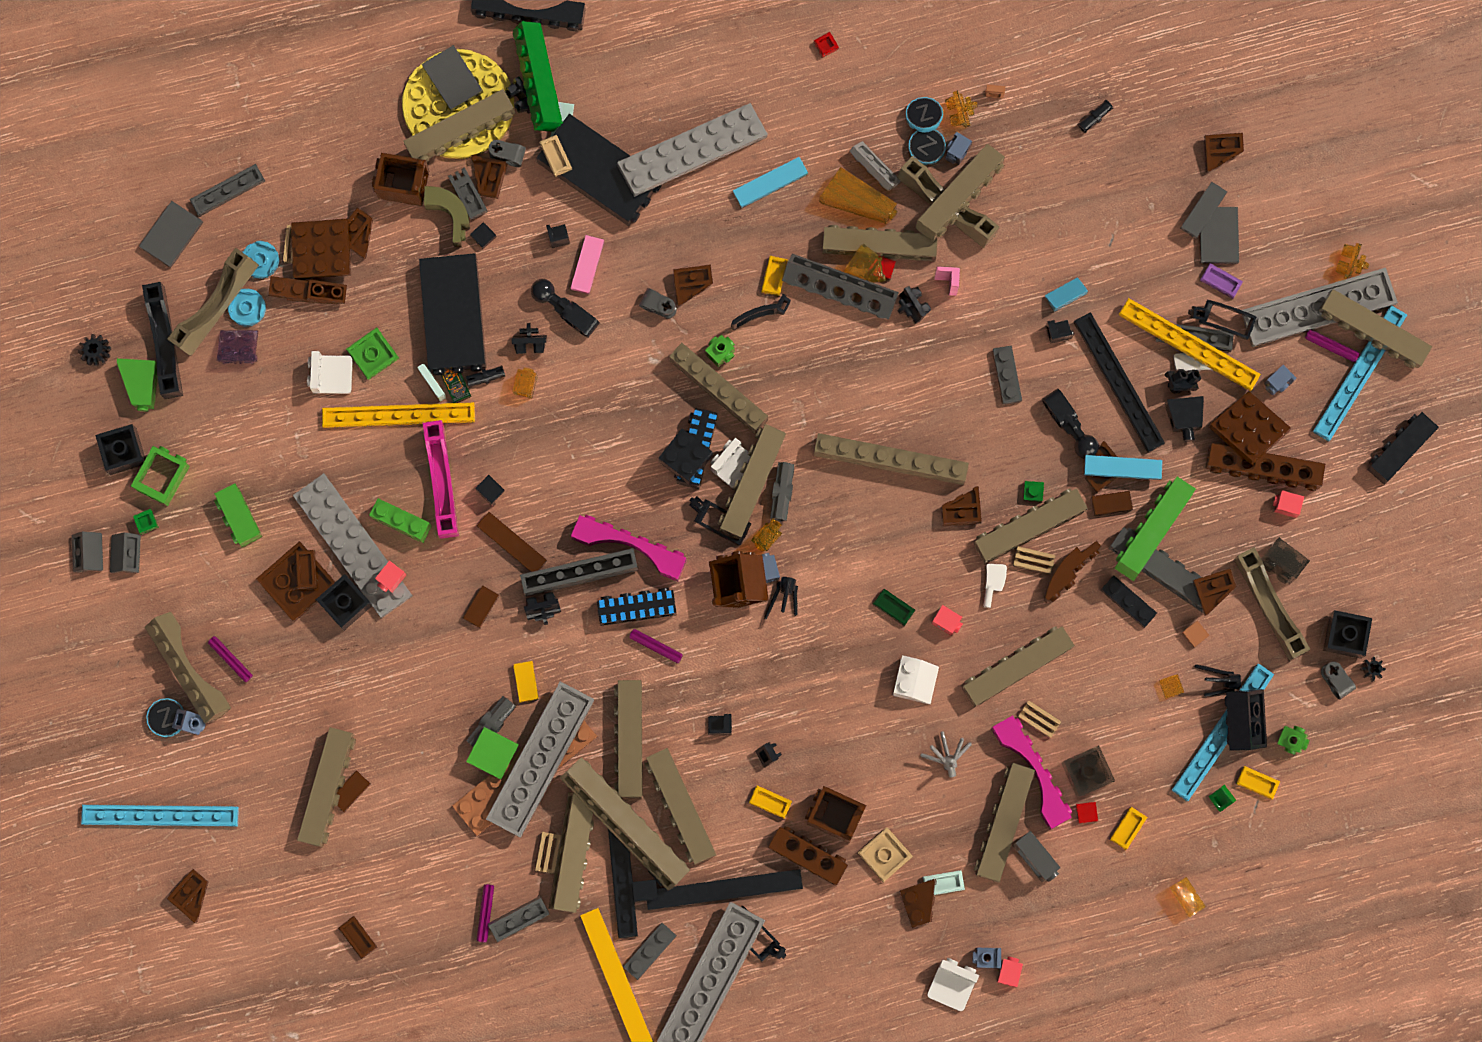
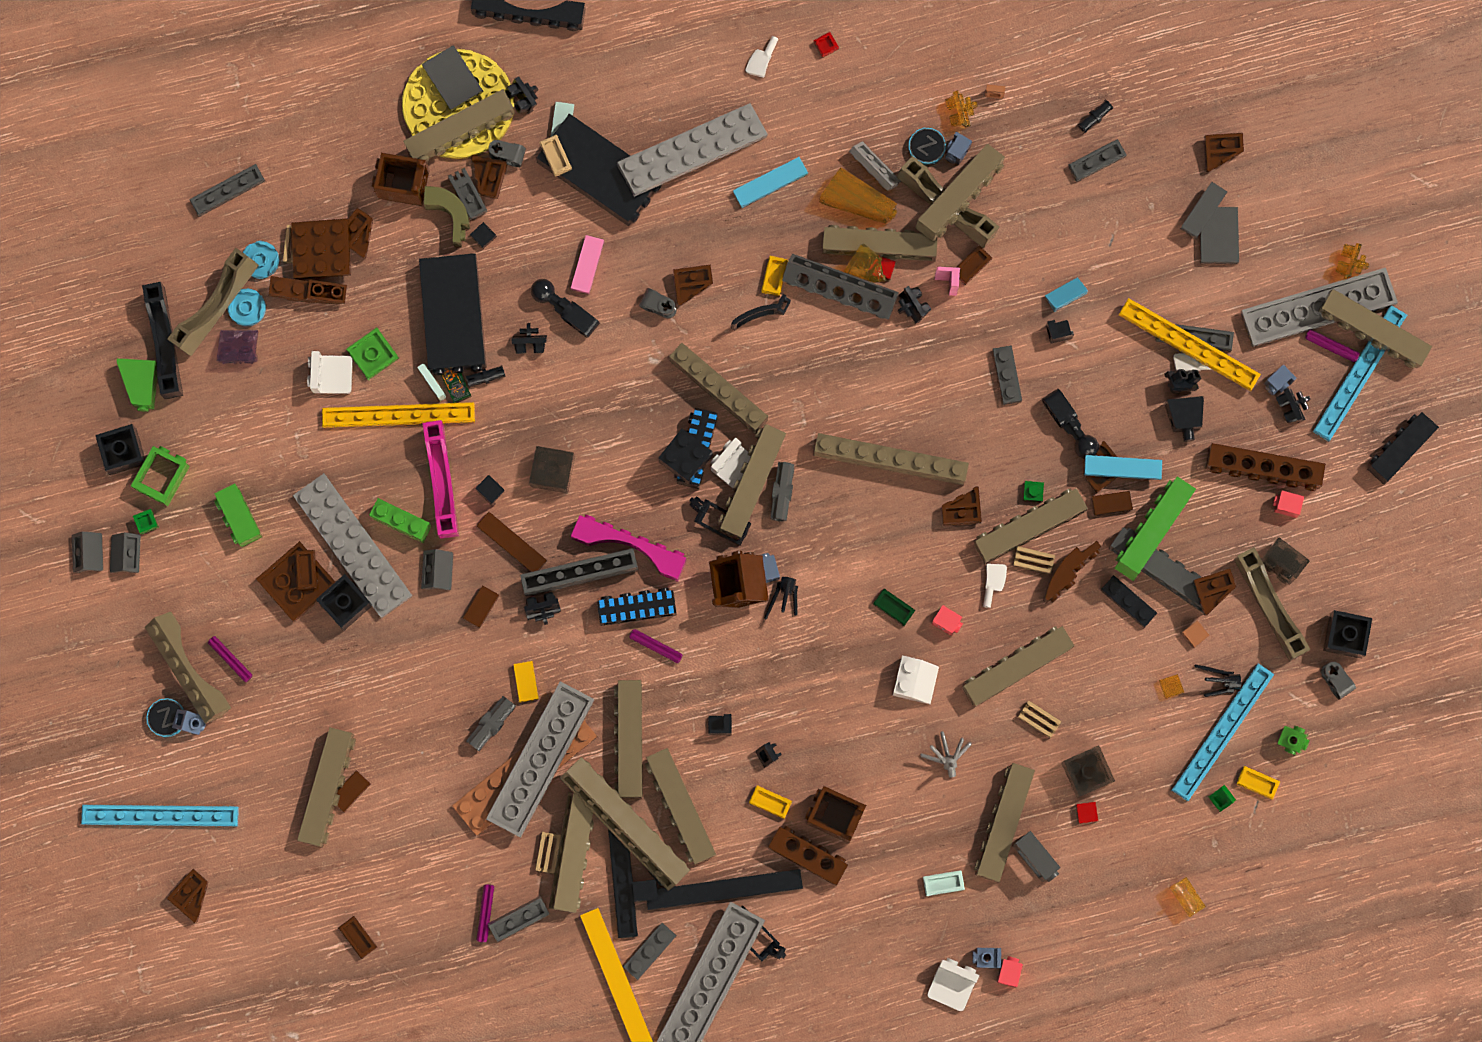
black gear [78,334,112,367] -> none
dark grey tile [139,201,203,268] -> none
coral brick [375,560,406,593] -> none
bright green tile [466,727,519,779] -> none
clear yellow brick [512,368,538,399] -> none
green brick [513,21,563,132] -> none
black panel [546,224,570,248] -> none
bright green brick [705,335,735,368] -> none
clear yellow hips [751,519,782,552] -> none
tan tile [858,827,913,883] -> none
reddish brown wing [900,879,937,928] -> none
black tile [906,97,943,132] -> none
dark pink arch [991,715,1072,830] -> none
black tile [1074,312,1165,453] -> none
yellow tile [1110,807,1148,850] -> none
black sword [1188,299,1257,340] -> none
medium lavender tile [1200,263,1243,299] -> none
reddish brown plate [1209,391,1291,465] -> none
black slope [1225,689,1267,751] -> none
black gear [1360,657,1386,682] -> none
none -> dark grey panel [421,549,453,590]
none -> clear smoke brick [529,446,575,494]
none -> white piece [746,36,778,78]
none -> reddish brown tile [956,245,992,285]
none -> dark grey tile [1068,139,1127,182]
none -> black hips [1276,387,1311,423]

